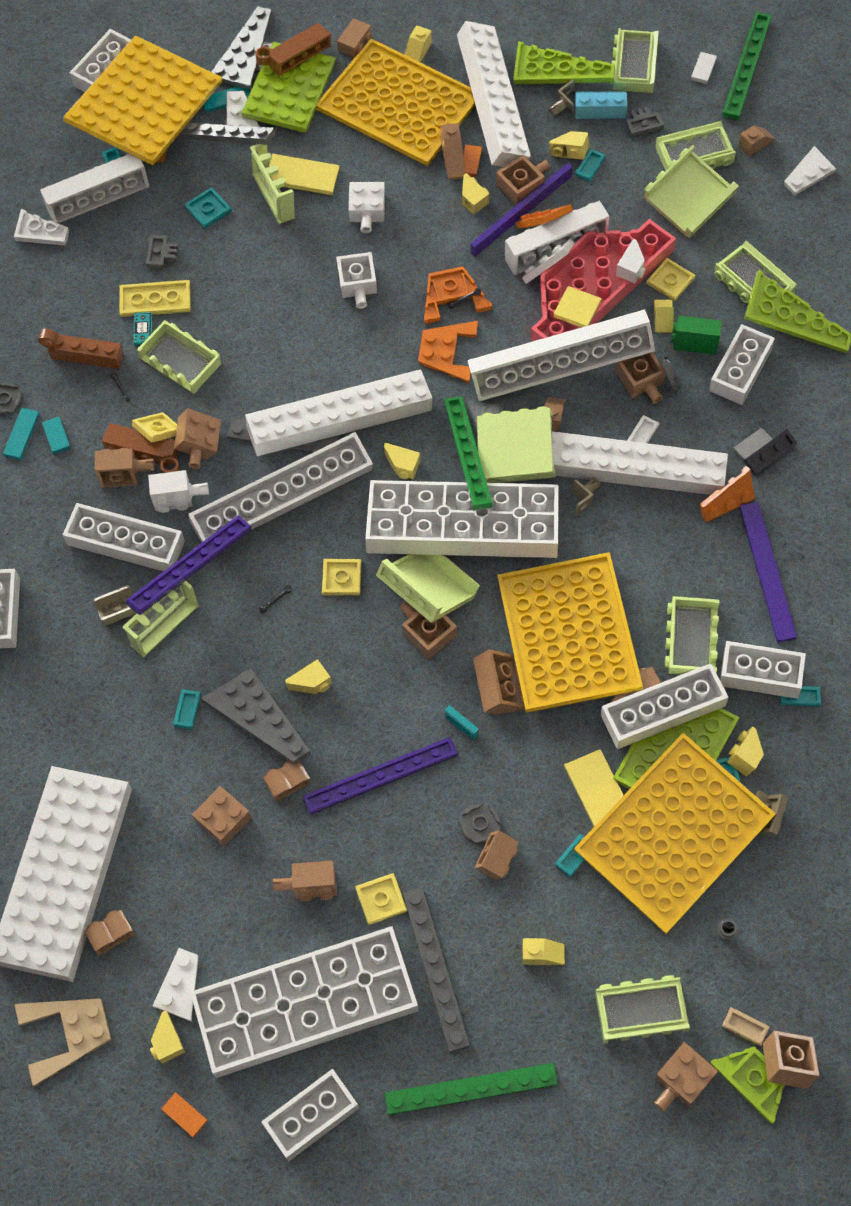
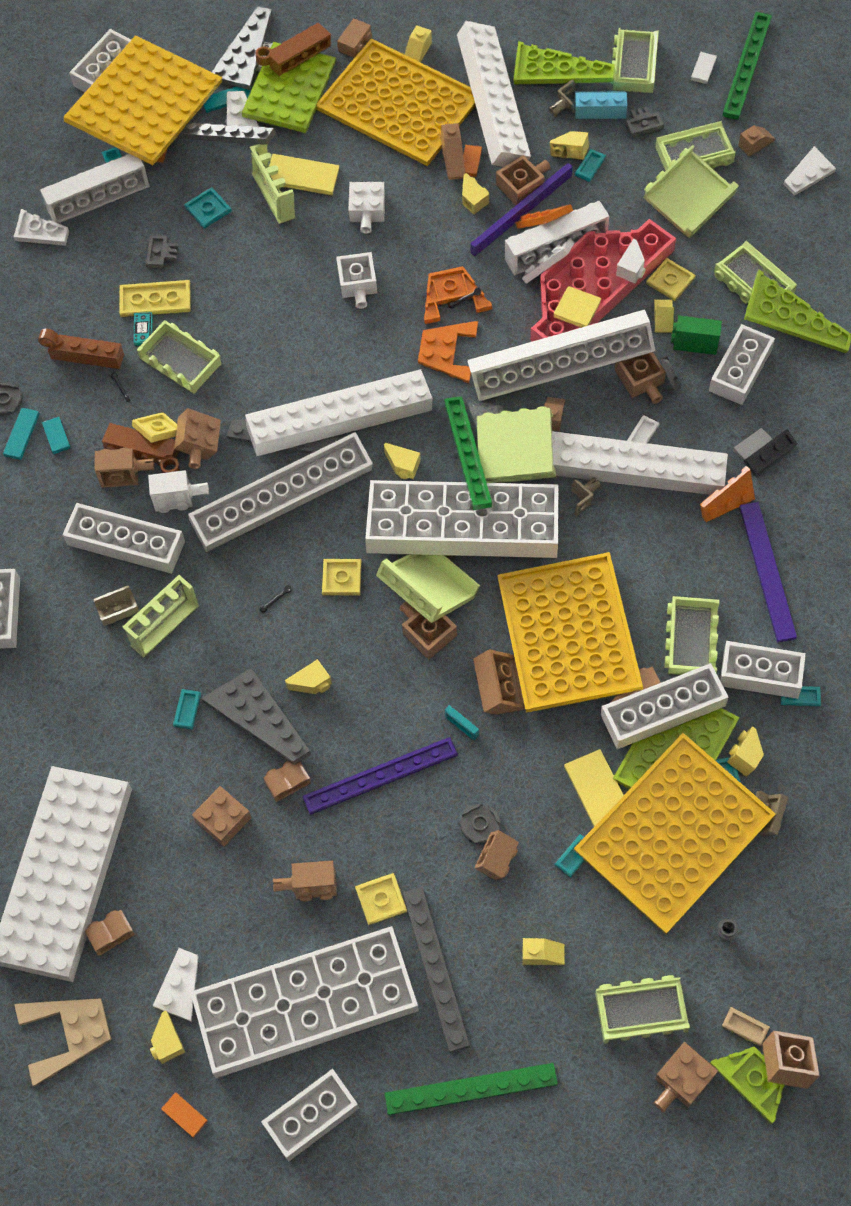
dark purple tile [126,515,252,616] -> none

